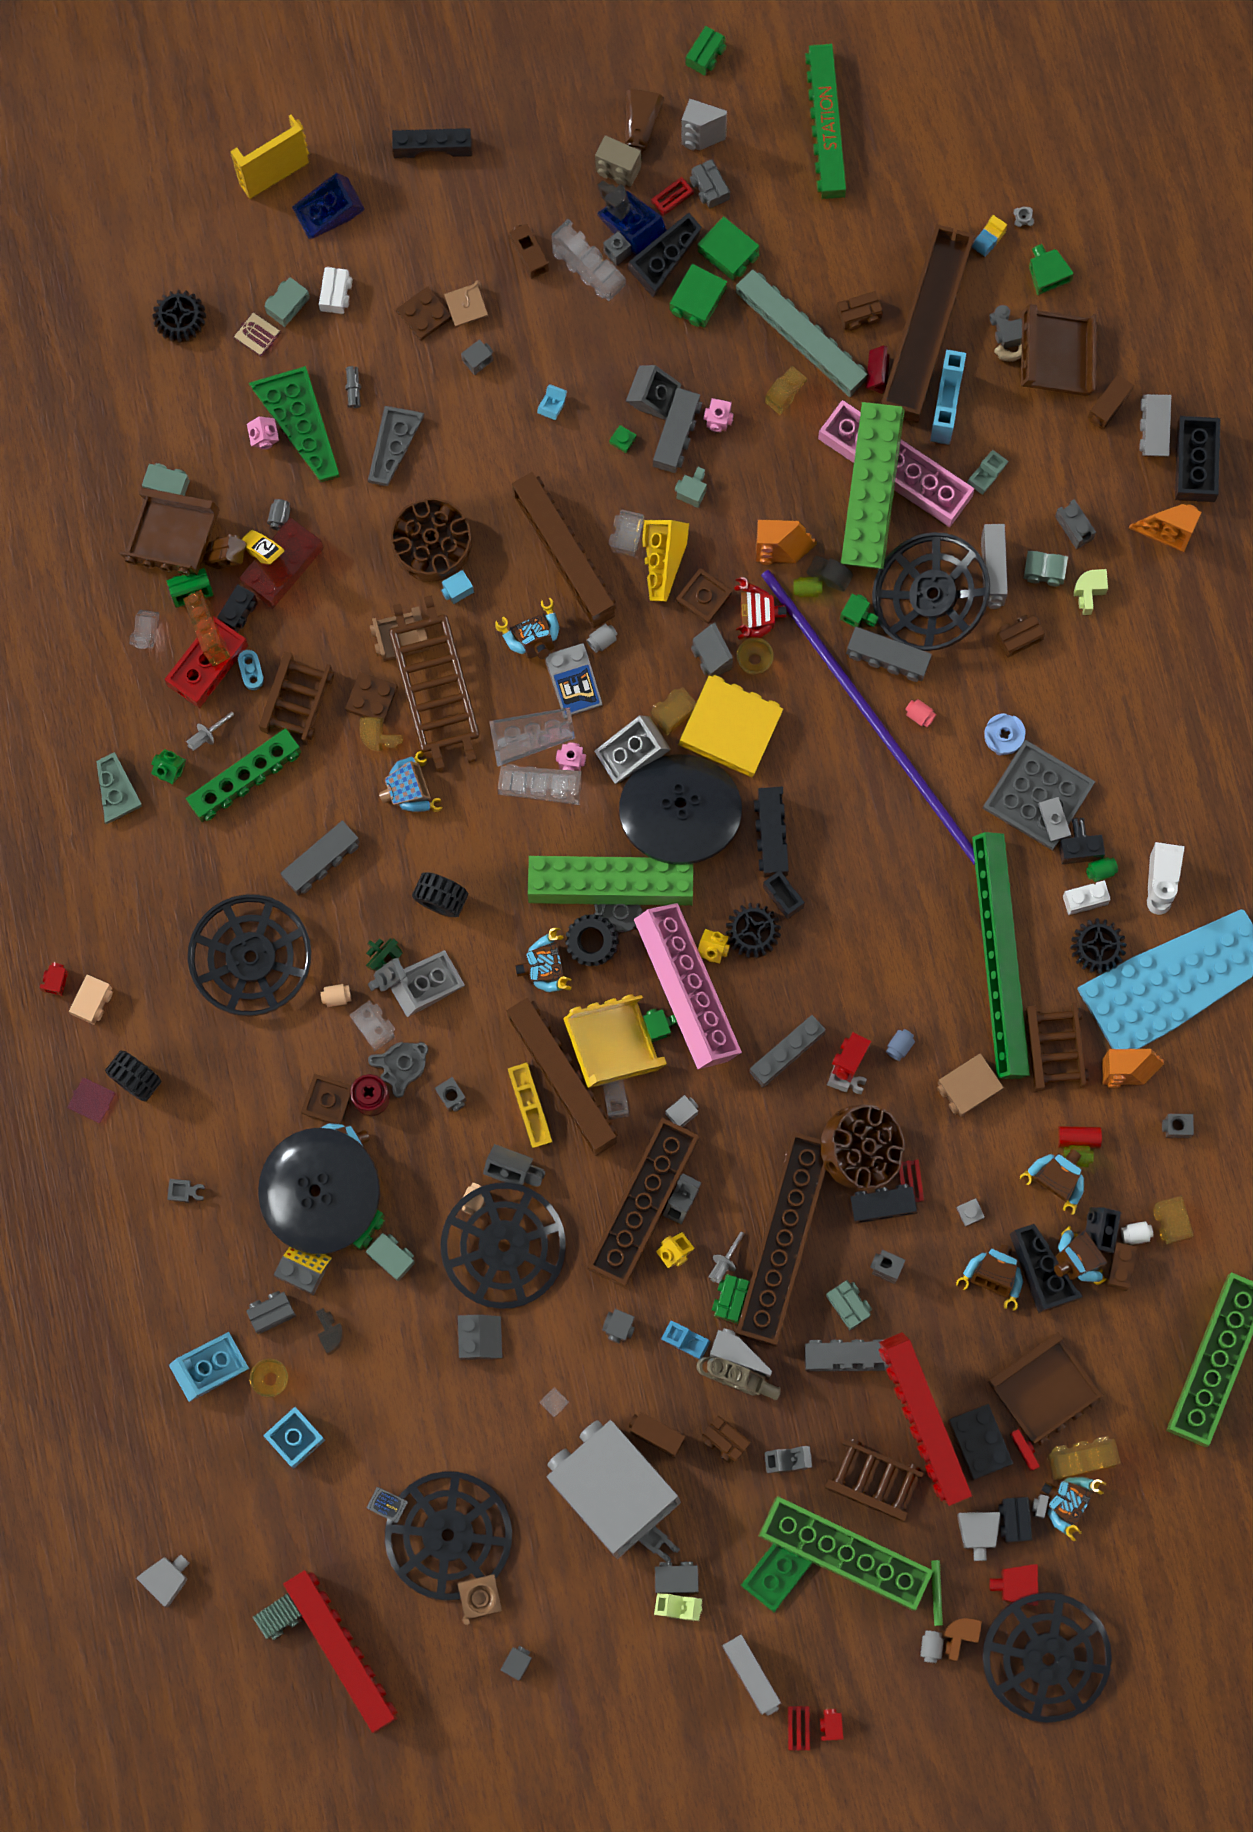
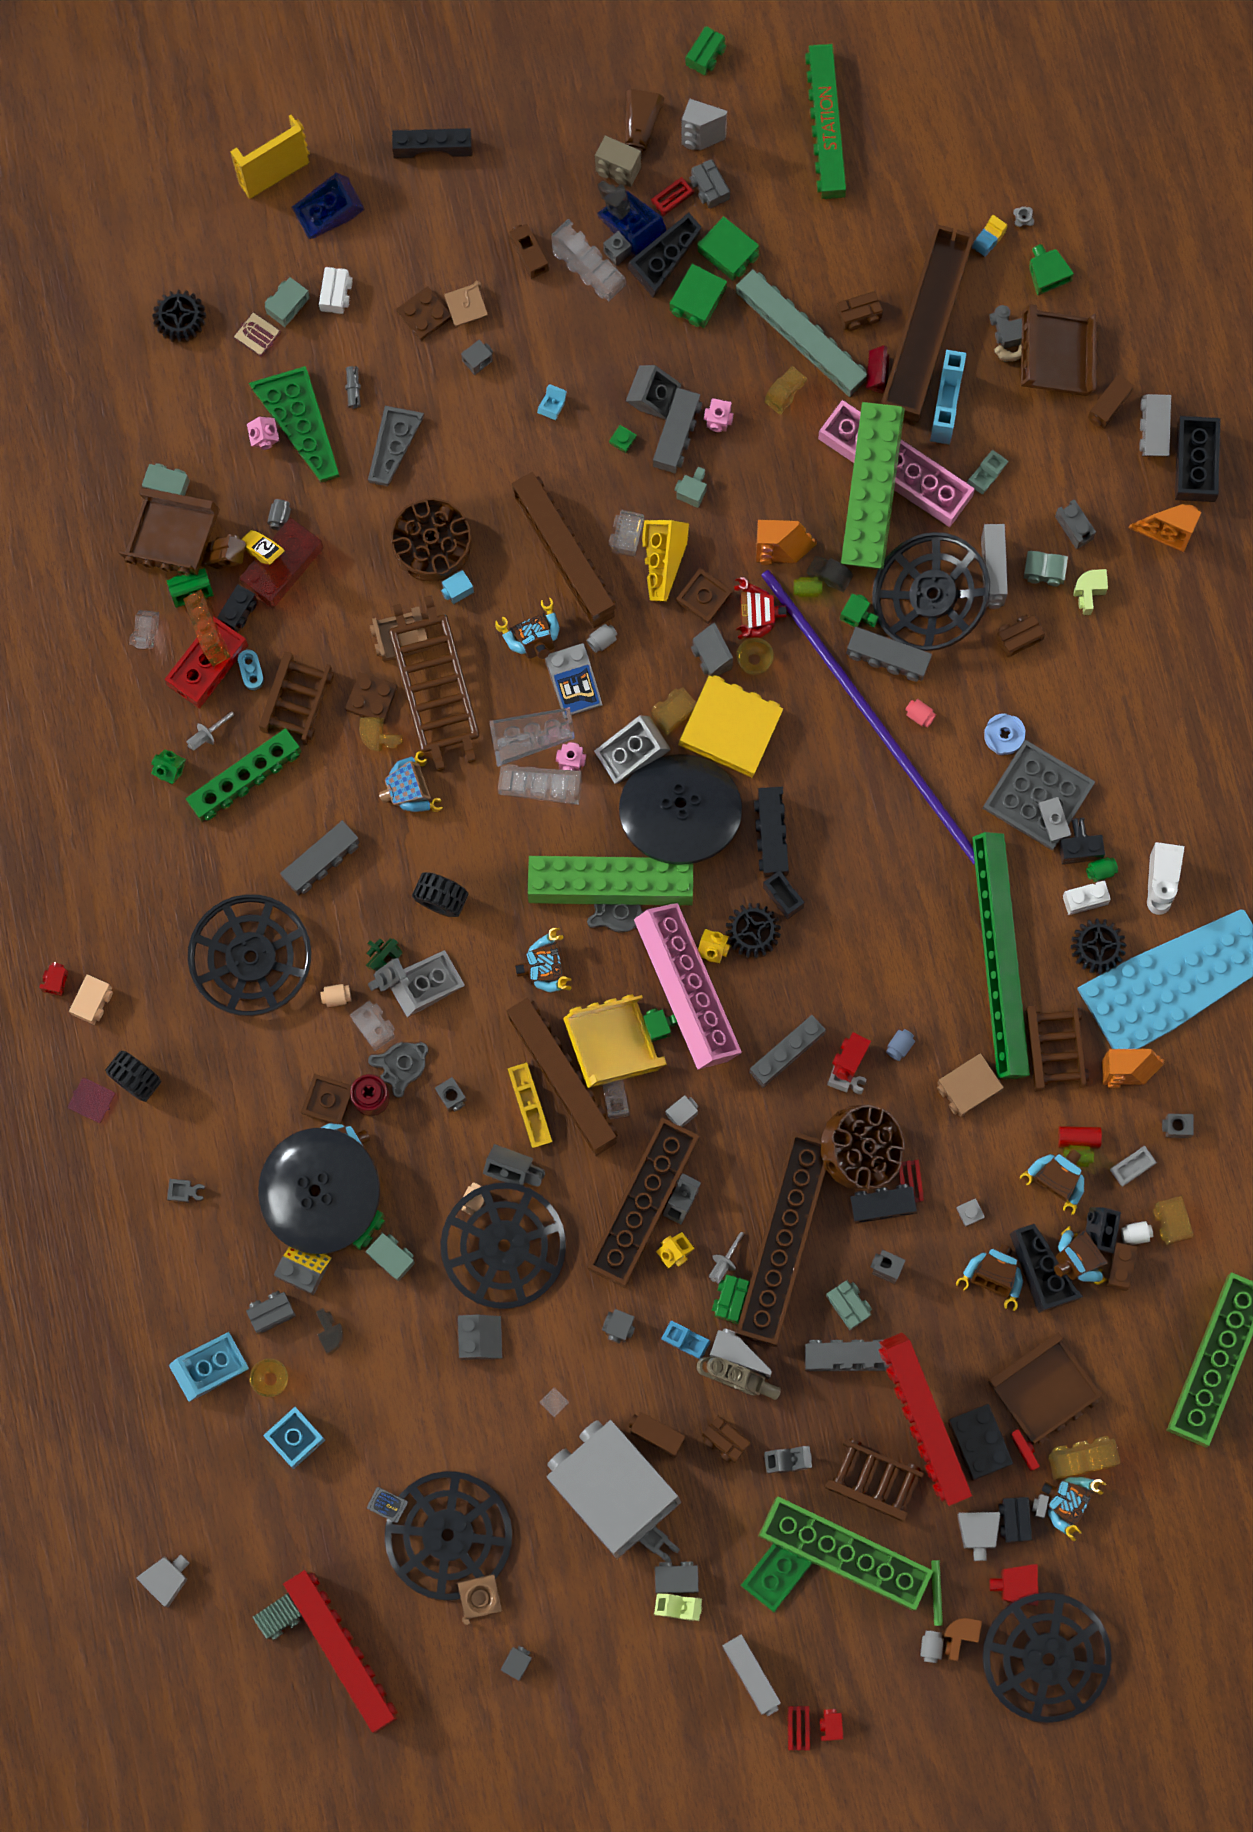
sand green wing [96,752,142,825] -> none
black tyre [565,914,619,966] -> none
none -> light grey plate [1110,1146,1157,1187]

